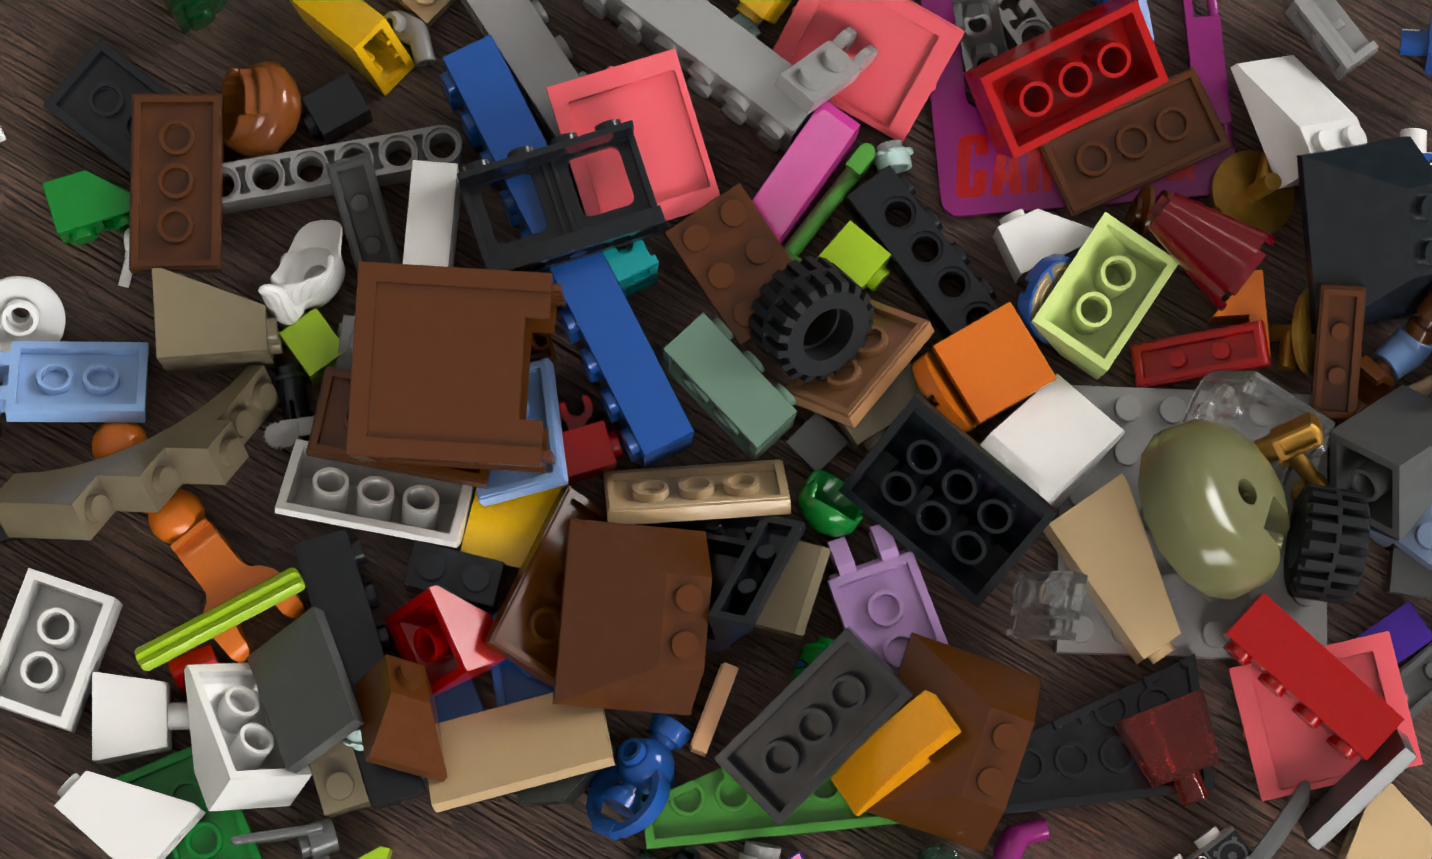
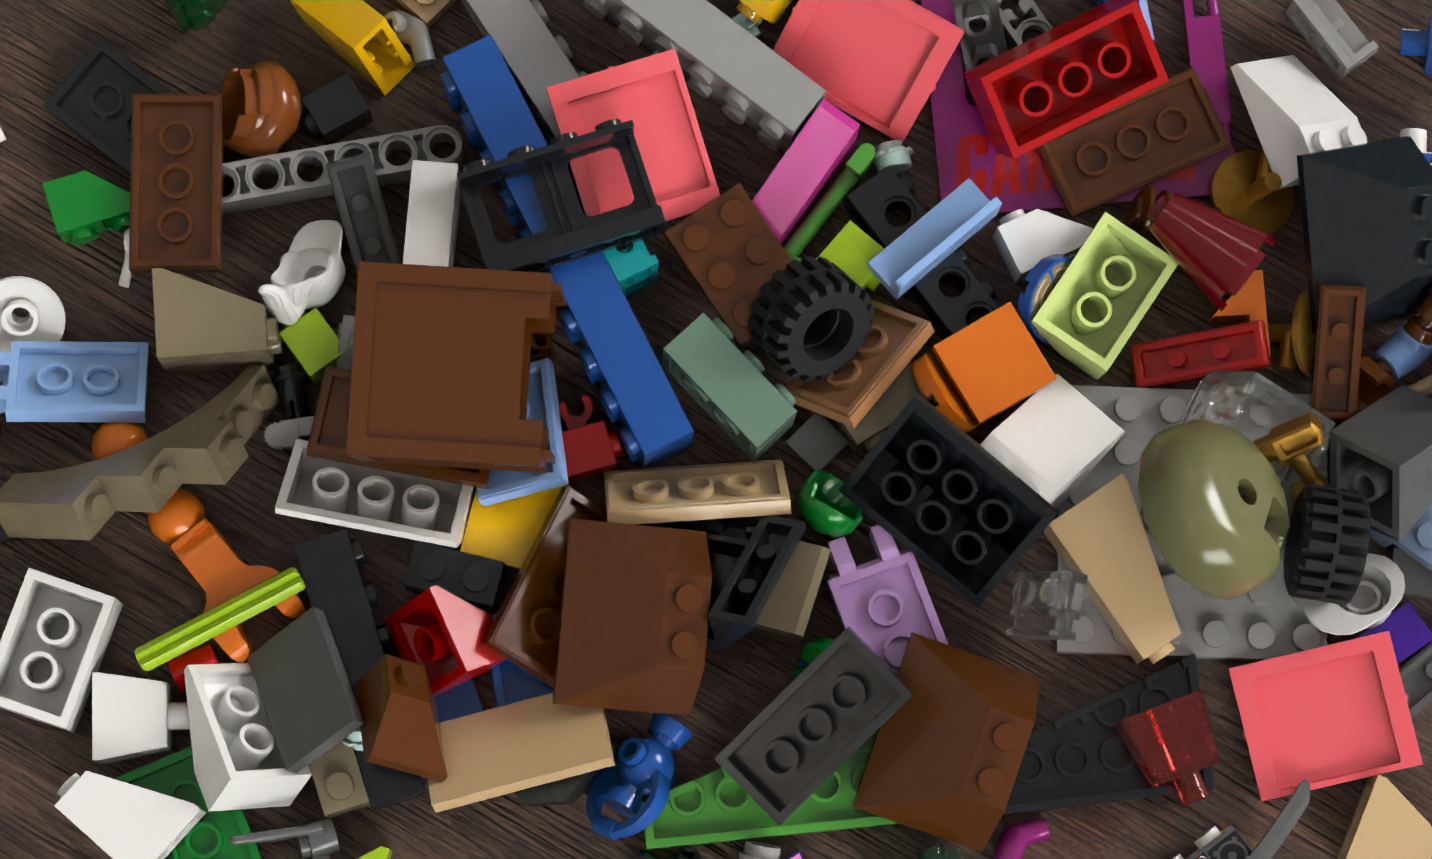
light nougat tile [689,662,739,757] -> none
light grey hinge [774,26,878,114] -> none
light orange slope [831,690,962,817] -> none
red brick [1221,593,1405,761] -> none
dark grey tile [1299,728,1417,850] -> none
none -> light blue panel [867,178,1002,300]
none -> white piece [1303,553,1405,635]

